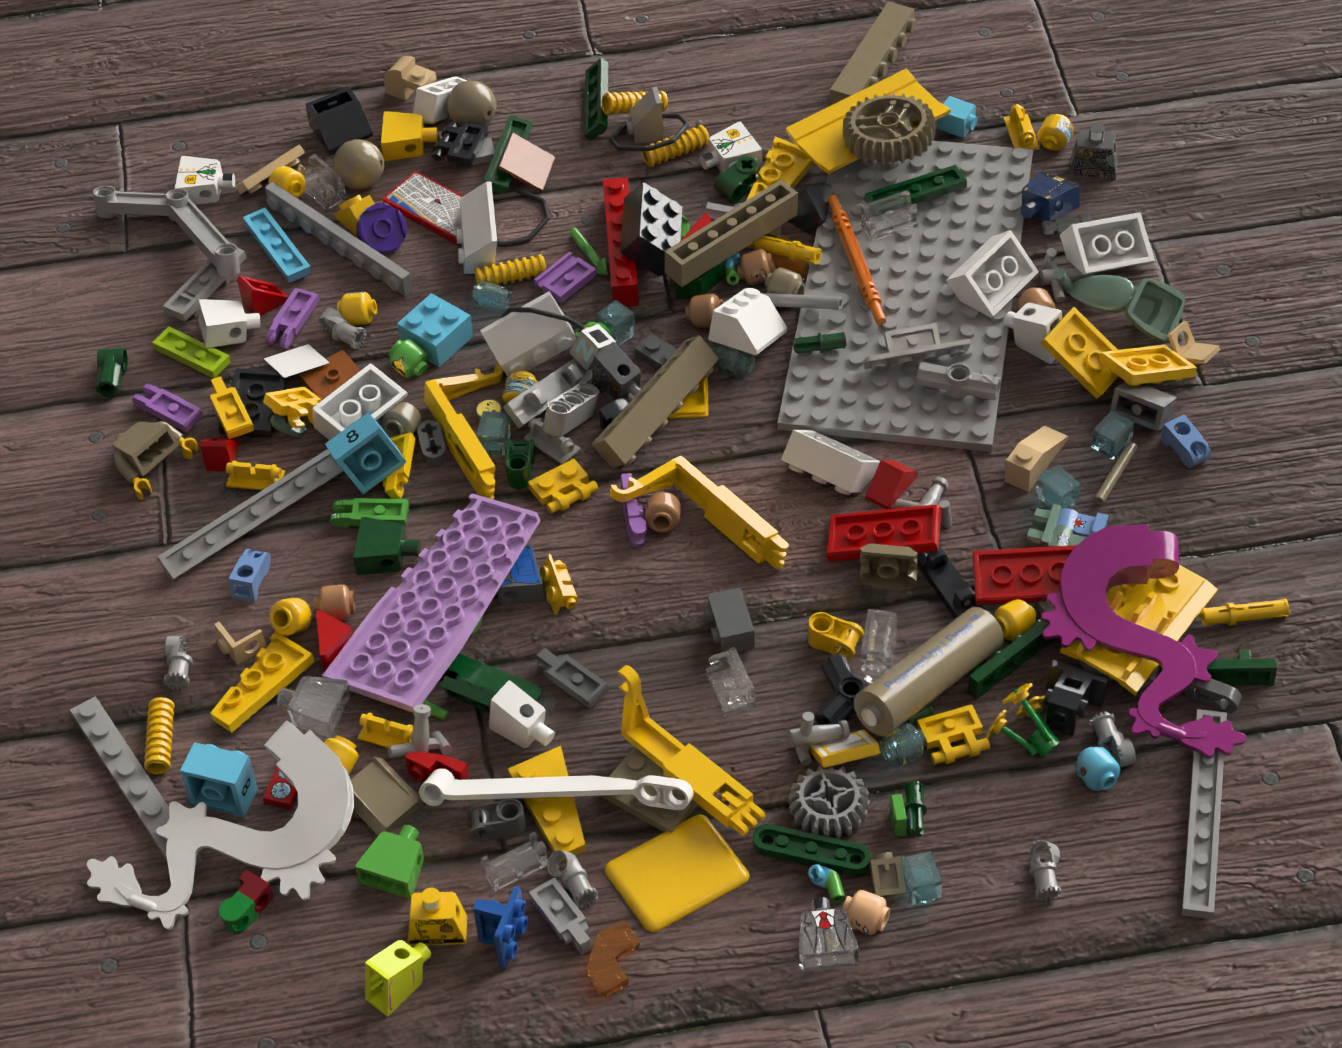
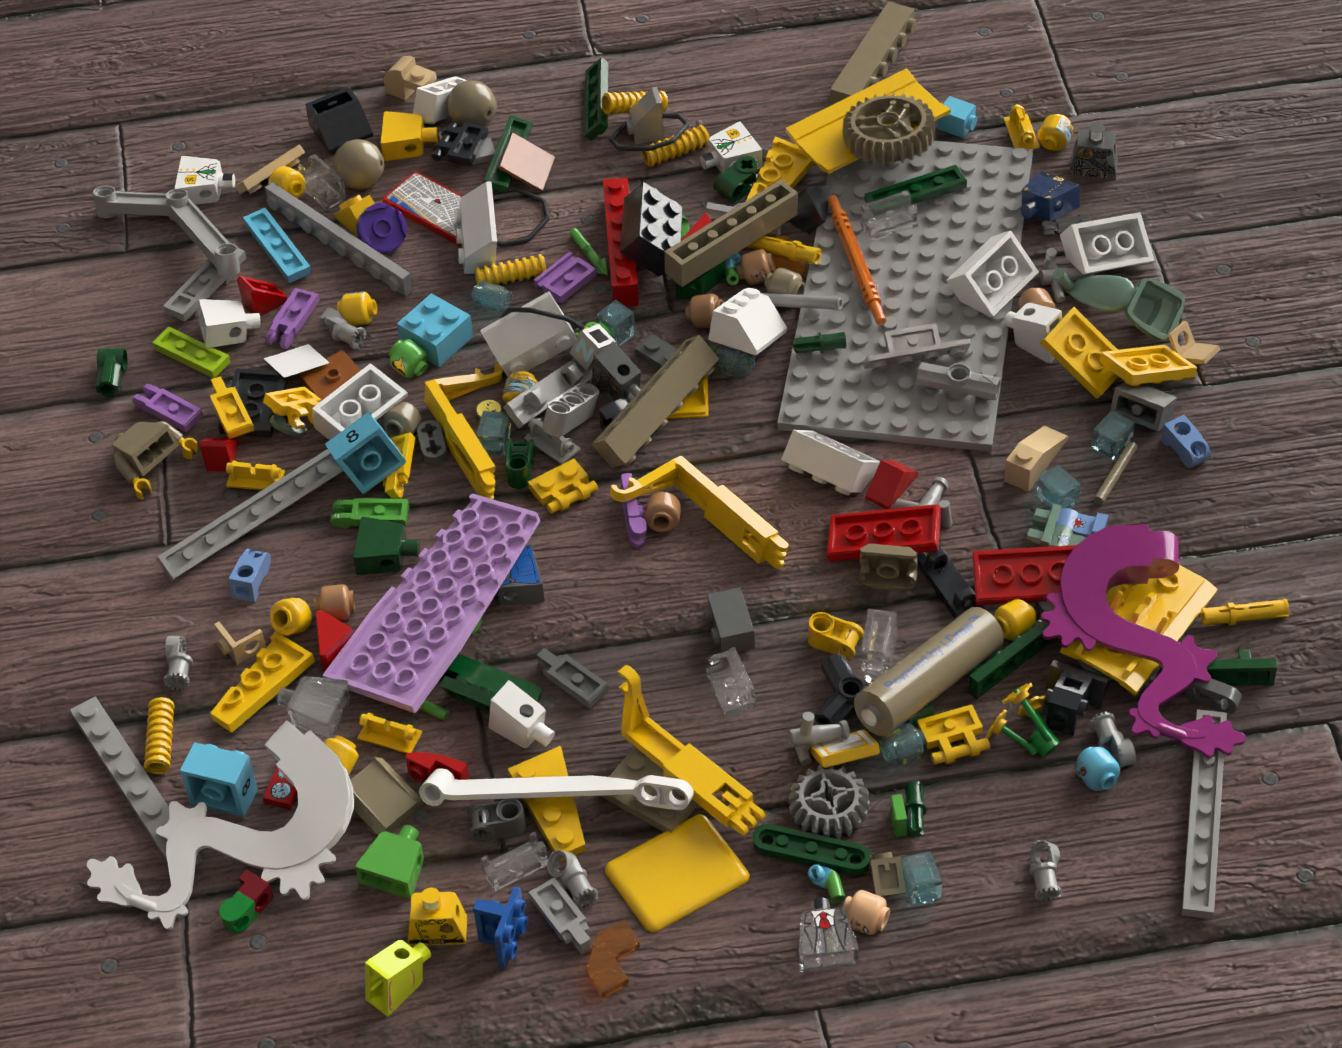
light grey piece [388,704,453,758] -> none
yellow hinge [539,554,578,615] -> none

